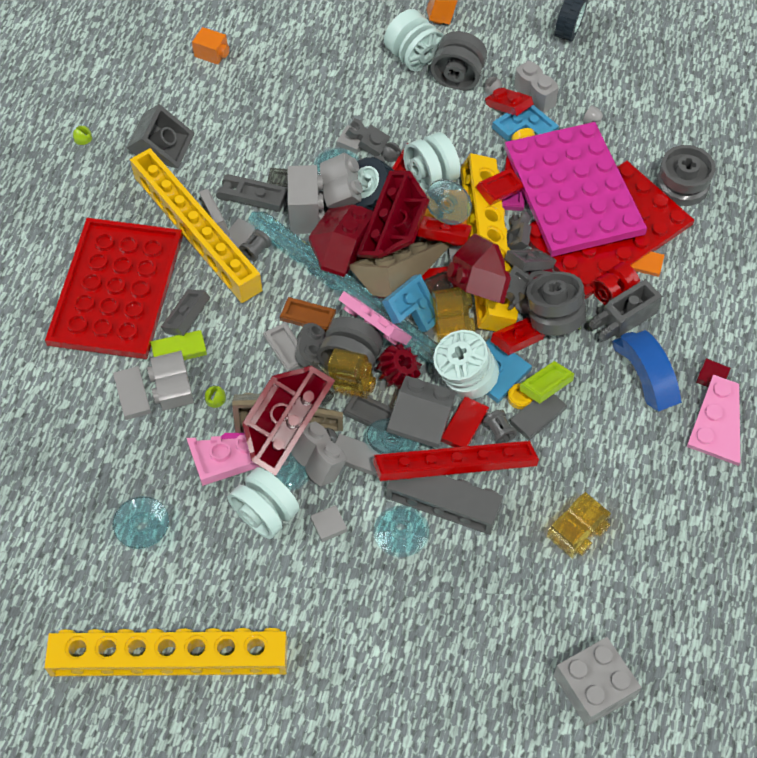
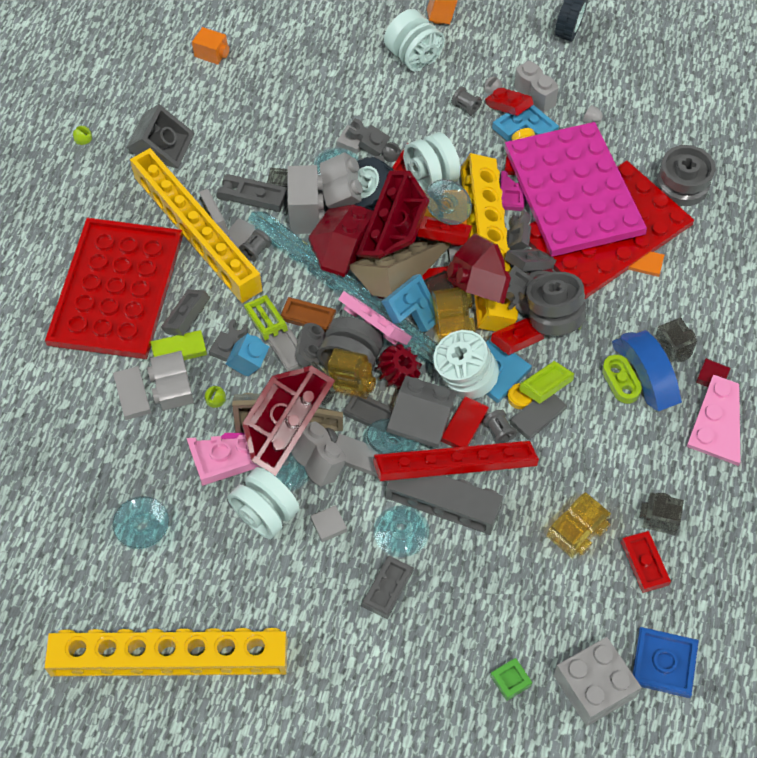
dark grey wheel [431,31,487,91] -> none
red tile [476,168,524,206] -> none
dark grey hinge [588,279,663,341] -> none
red wheel [591,262,640,305] -> none
none -> dark grey plate [209,319,249,362]
none -> dark azure brick [225,333,270,376]
none -> lime tile [244,295,288,340]
none -> dark grey plate [362,555,414,619]
none -> dark grey bush [451,86,482,116]
none -> bright green plate [490,658,533,701]
none -> lime plate [602,355,642,404]
none -> red plate [621,531,671,593]
none -> blue tile [632,627,699,698]
none -> clear smoke brick [639,492,684,535]
none -> clear smoke brick [655,317,697,363]

